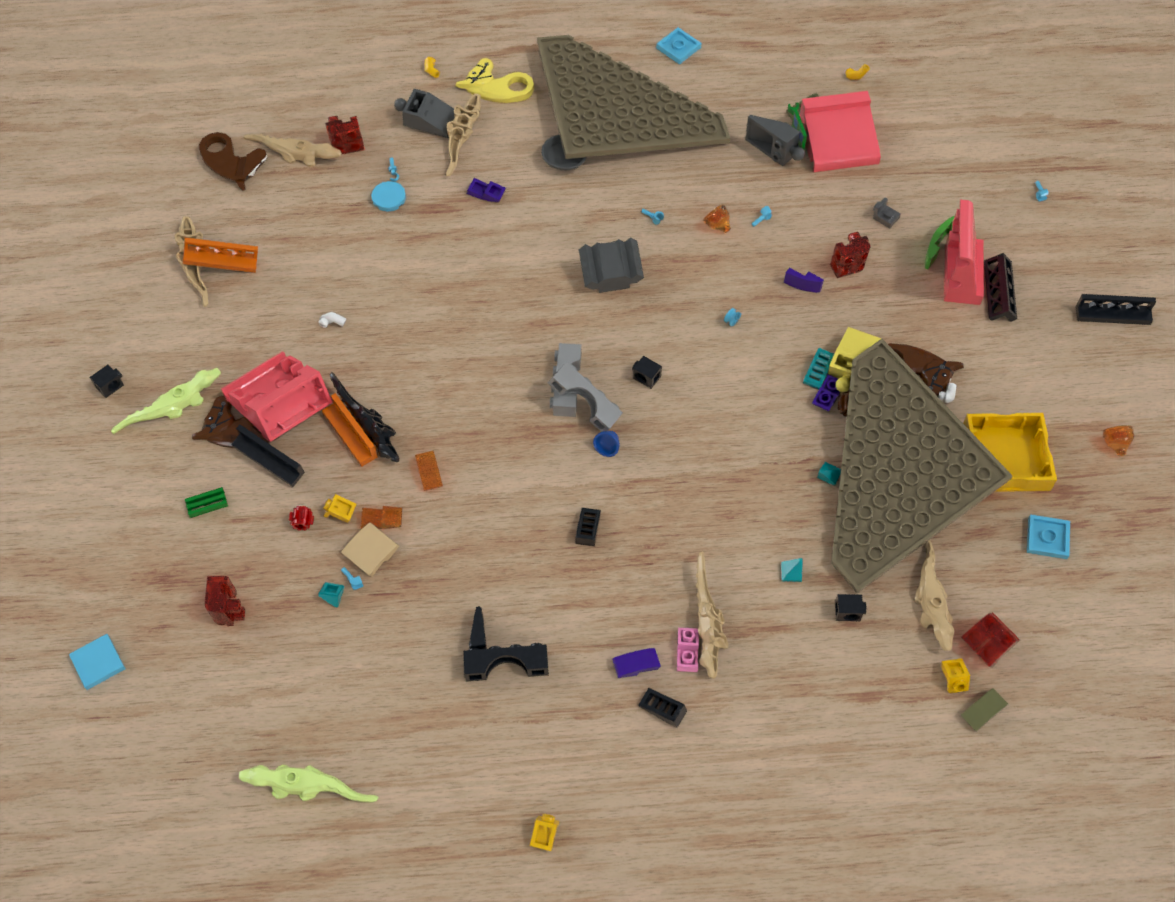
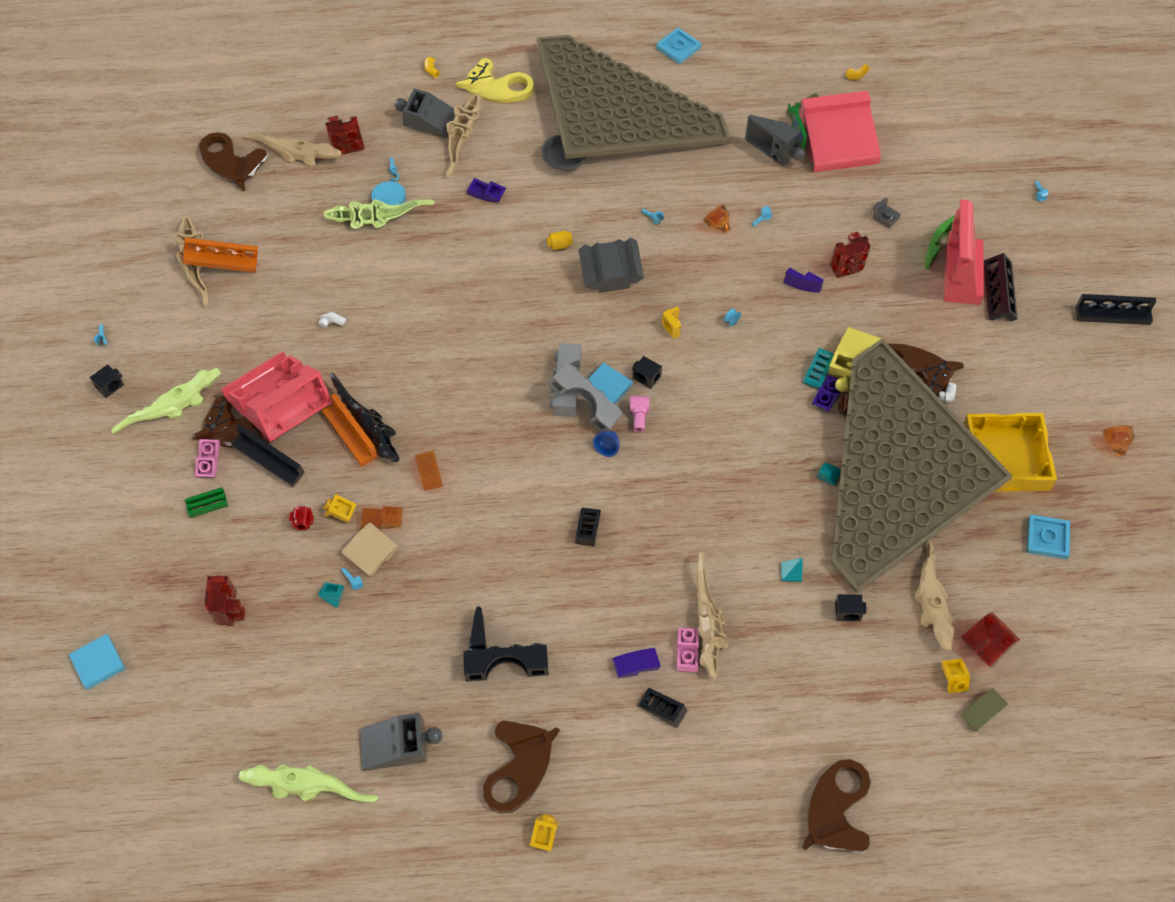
none -> medium azure hand [94,324,108,346]
none -> bright pink slope [195,439,220,477]
none -> yellowish green animal [324,199,435,229]
none -> dark grey slope [360,713,442,771]
none -> reddish brown animal [483,721,560,814]
none -> yellow brick [546,230,573,250]
none -> medium azure tile [588,362,633,404]
none -> bright pink pin [630,396,649,432]
none -> yellow bracket [662,306,681,339]
none -> reddish brown animal [802,759,871,853]

